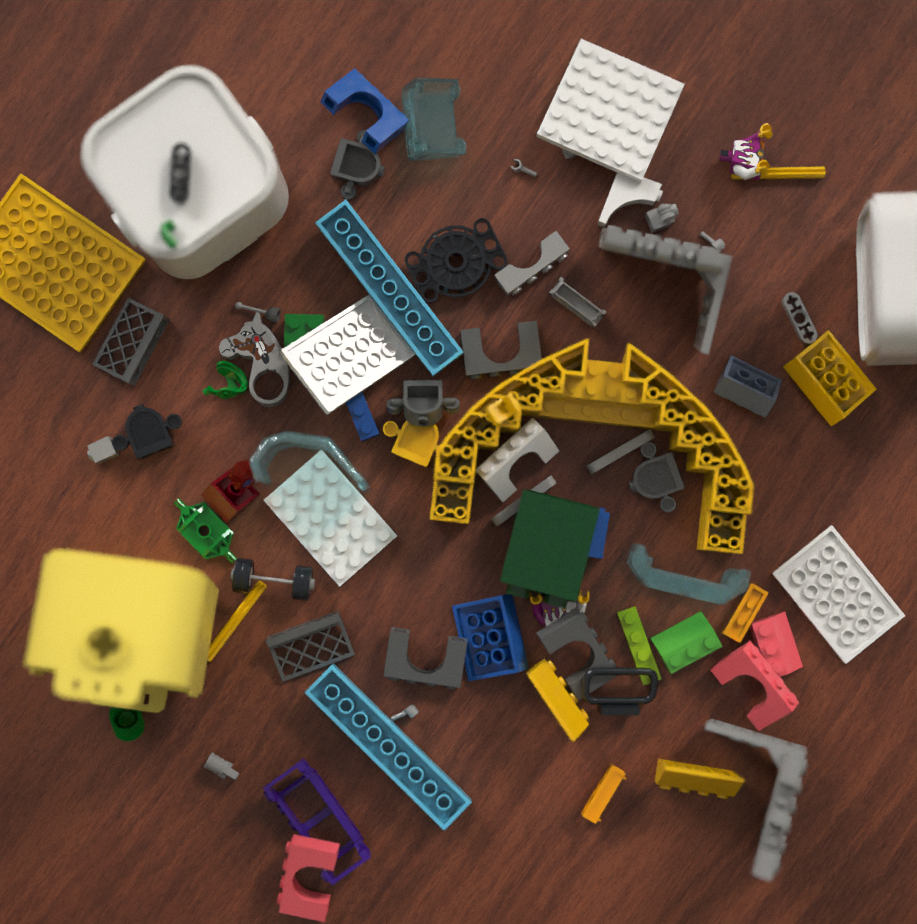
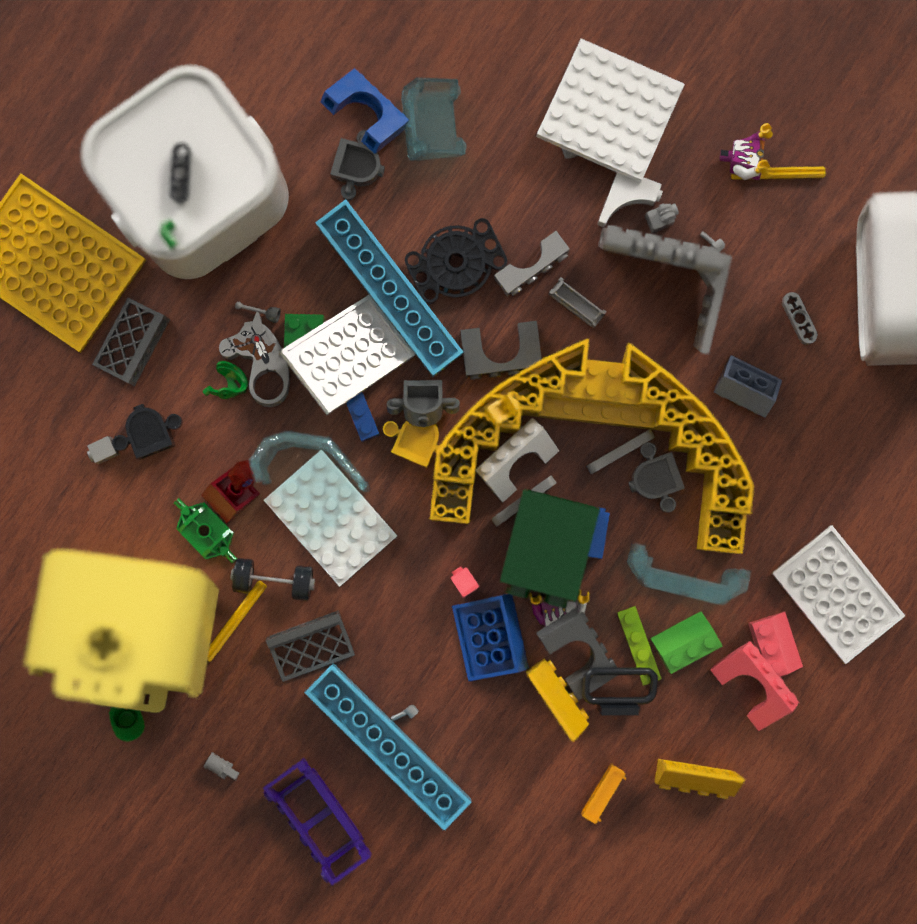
coral arch [277,834,340,922] -> none
dark grey arch [384,627,468,690] -> none
light grey hand [511,159,537,177] -> none
light grey bracket [705,719,807,881] -> none
light orange container [722,583,768,643] -> none
yellow slope [783,330,877,426] -> none
none -> coral slope [451,566,480,598]

